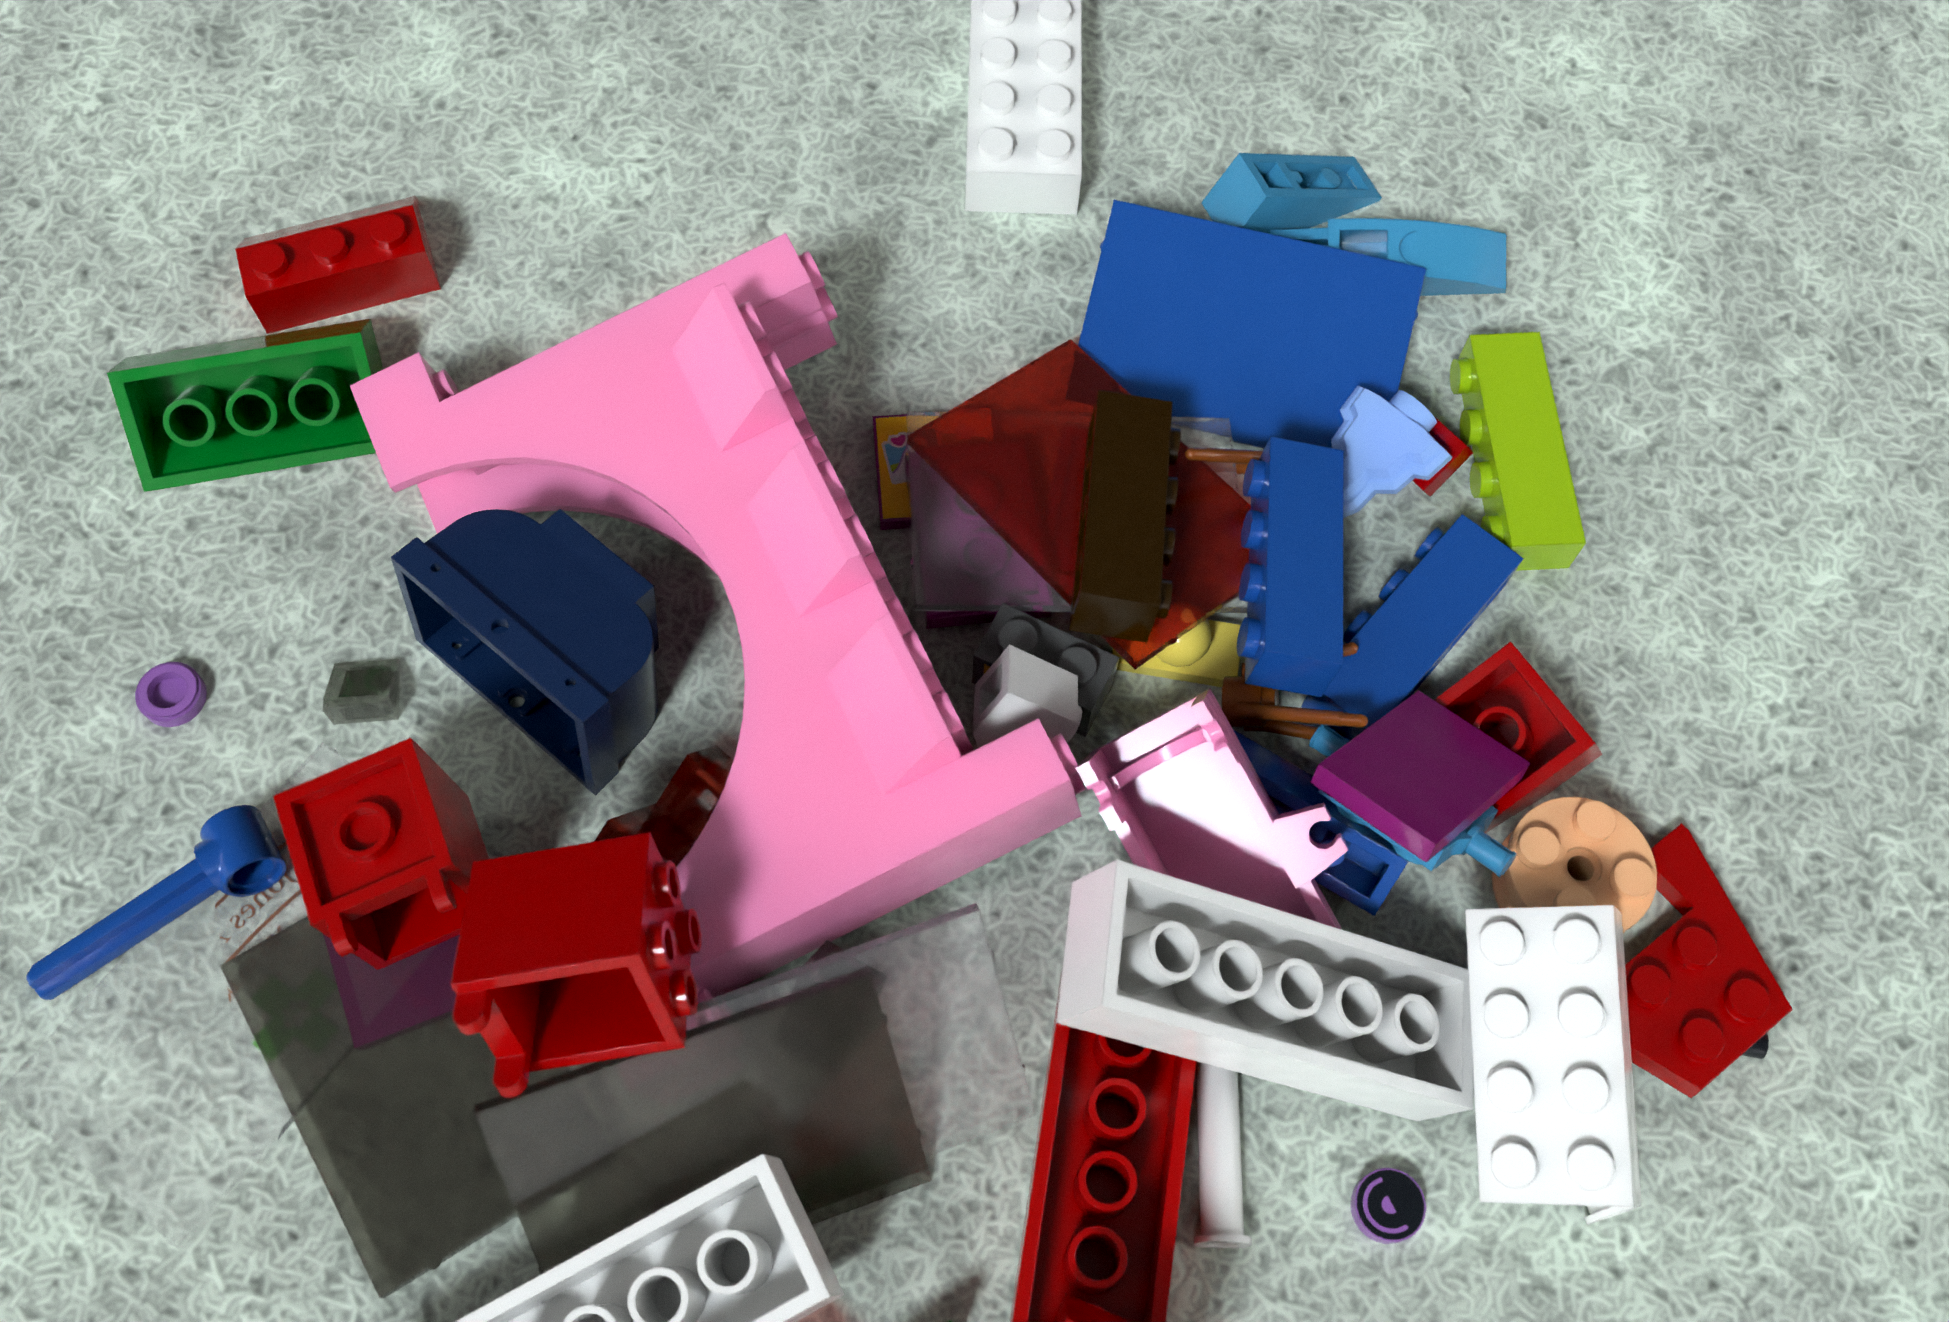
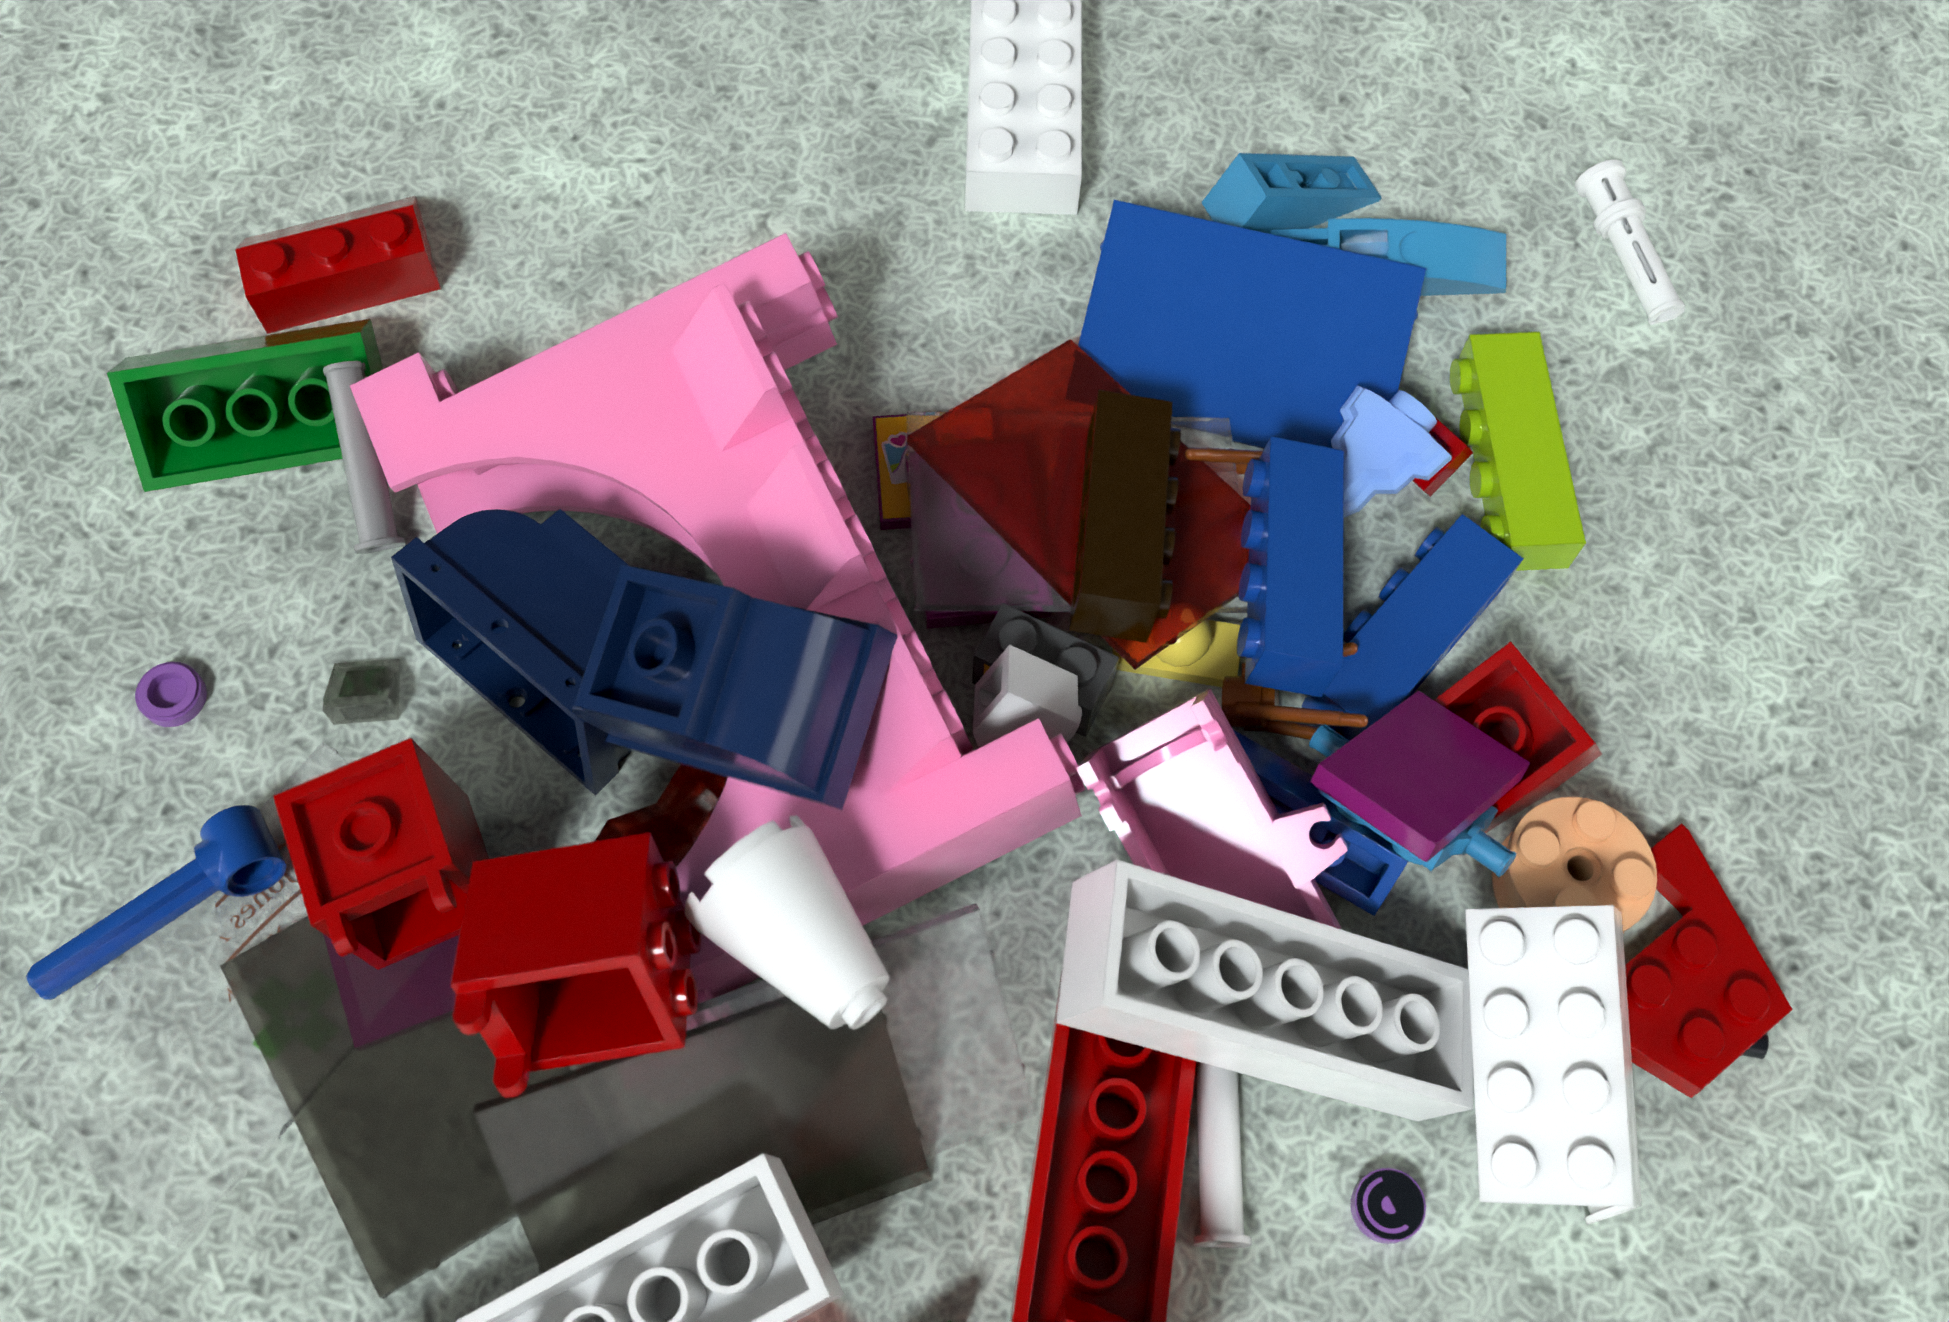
none -> light grey pin [323,361,406,554]
none -> dark blue container [572,564,898,810]
none -> white cone [684,816,889,1030]
none -> white pin [1574,159,1685,325]

